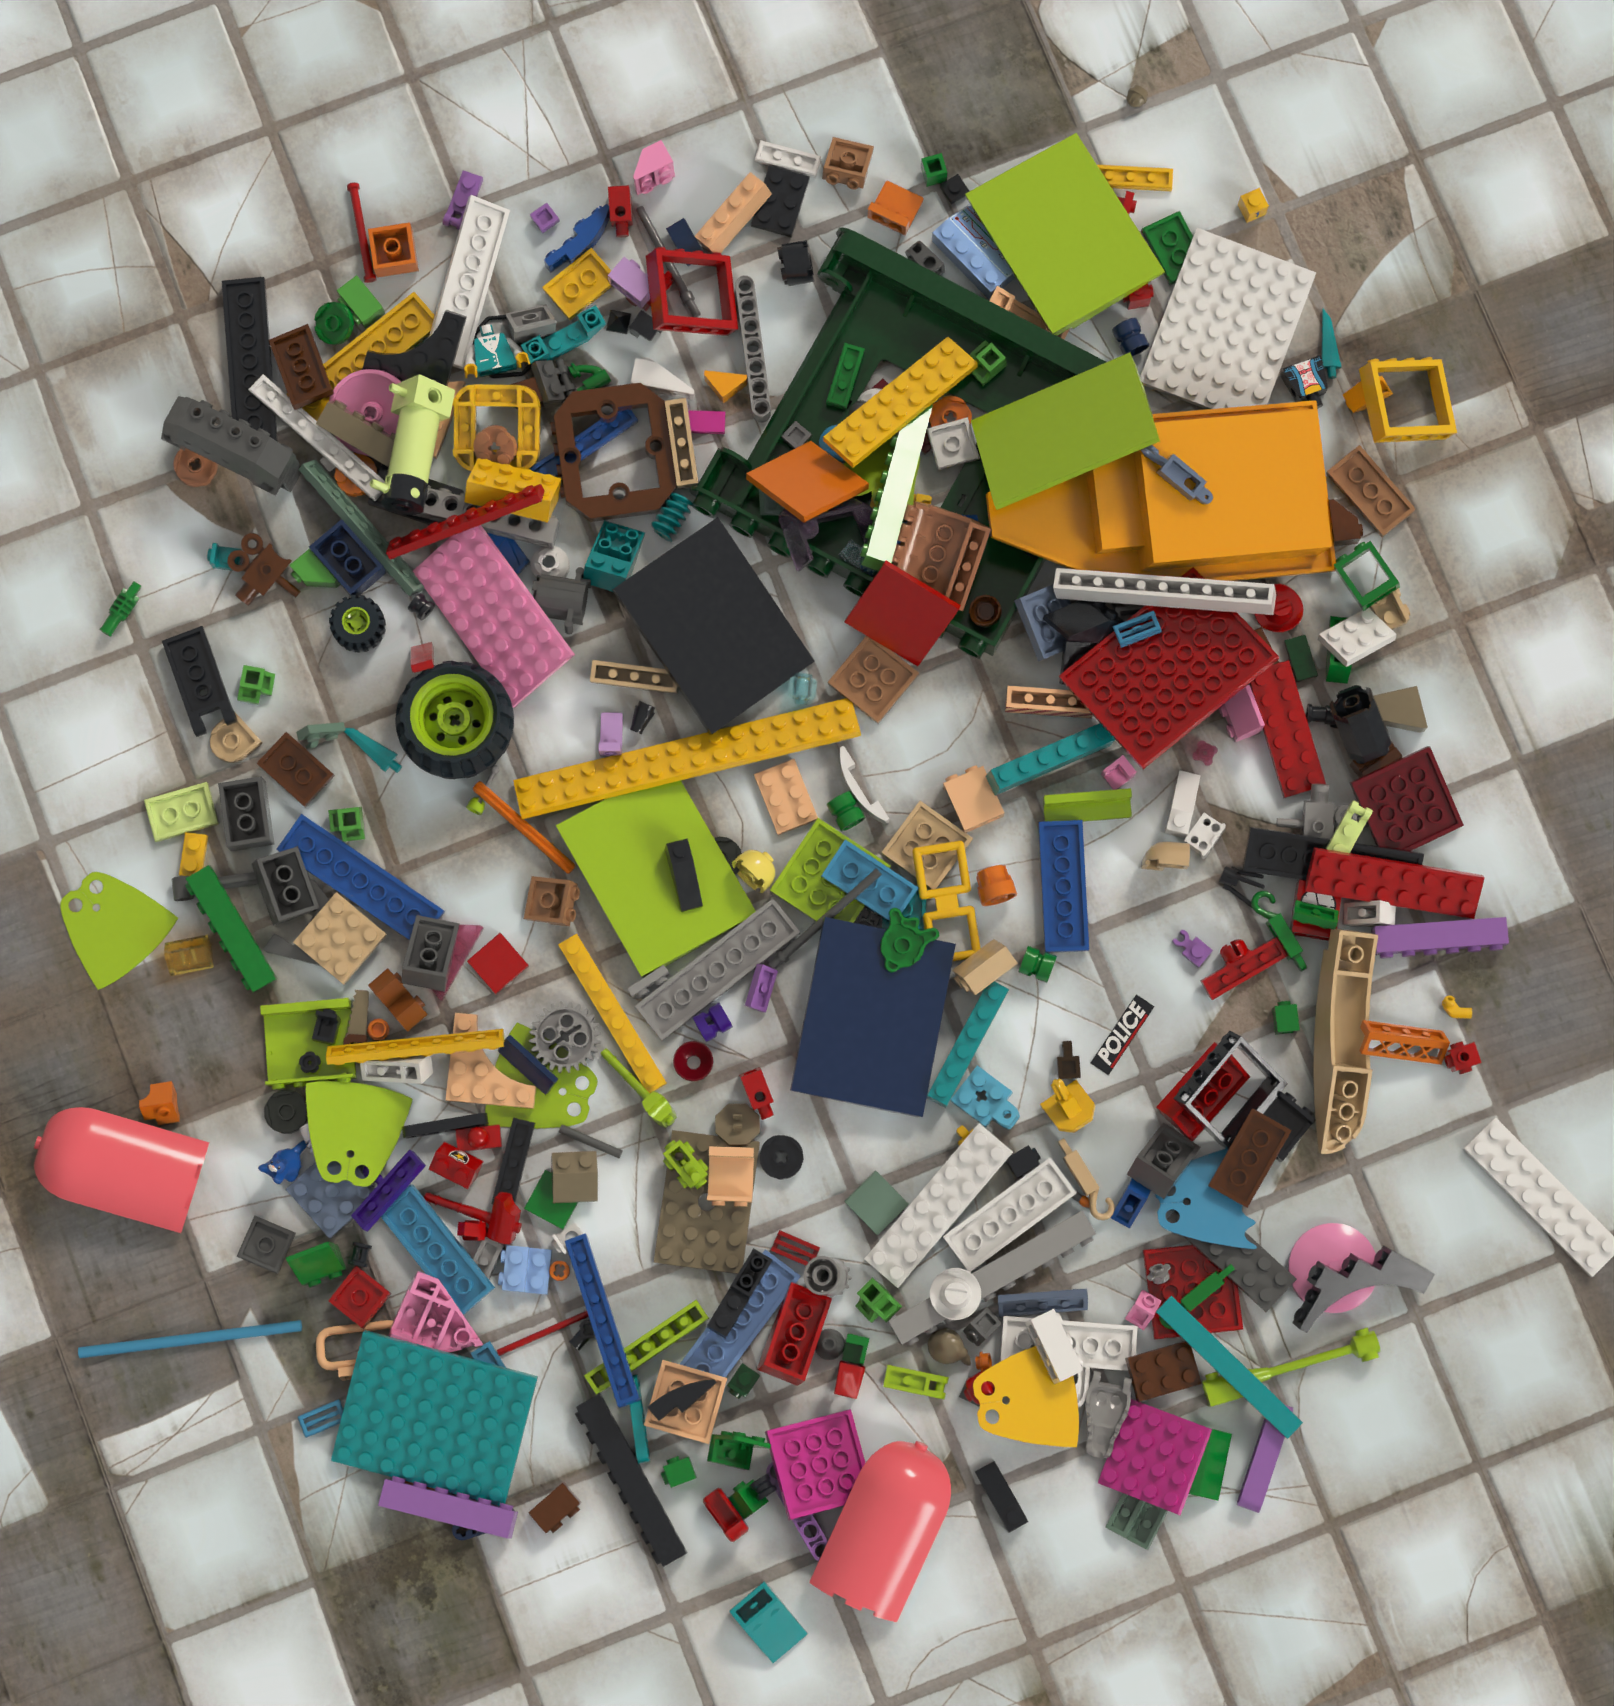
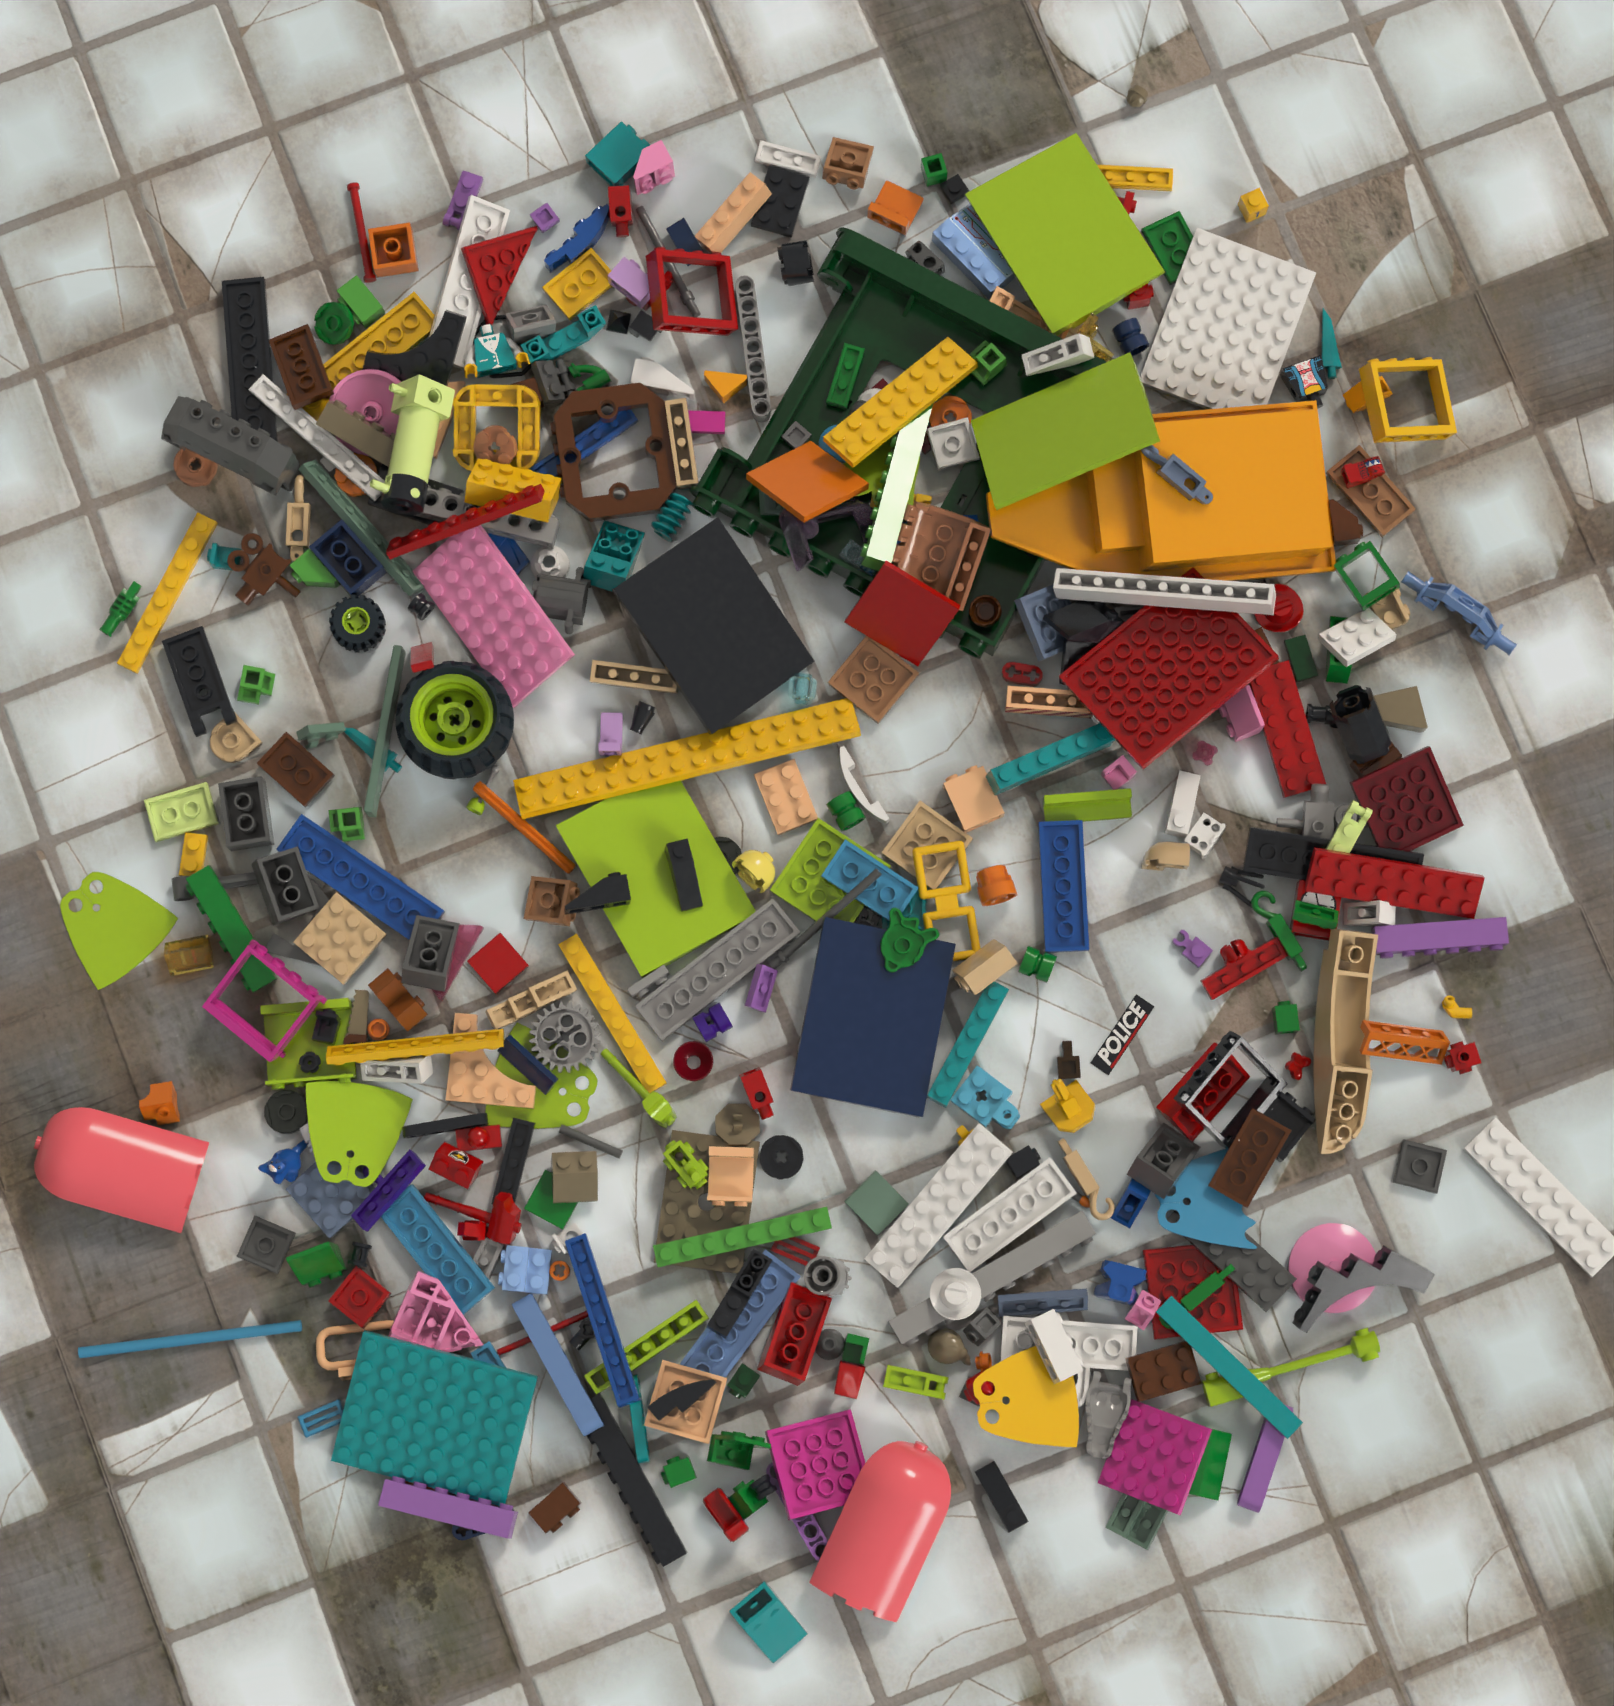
bright green brick [855,1277,902,1323] -> none
dark azure tile [1113,611,1162,648] -> none
light grey plate [1147,1264,1171,1284] -> none
none -> yellow plate [117,512,218,674]
none -> dark pink window [202,940,327,1062]
none -> tan piece [286,475,311,562]
none -> sand green tile [364,645,406,818]
none -> red tile [461,226,538,325]
none -> tan slope [485,970,577,1030]
none -> medium blue beam [512,1293,604,1437]
none -> black slope [564,872,631,915]
none -> teal brick [585,121,650,186]
none -> bright green plate [653,1207,832,1268]
none -> red beam [1002,662,1043,687]
none -> white slope [1022,333,1094,376]
none -> clear yellow bracket [1076,313,1114,362]
none -> blue piece [1094,1260,1147,1306]
none -> red piece [1285,1052,1311,1080]
none -> red leg [1340,456,1385,489]
none -> dark grey tile [1393,1139,1447,1194]
none -> medium blue plate [1401,571,1517,655]

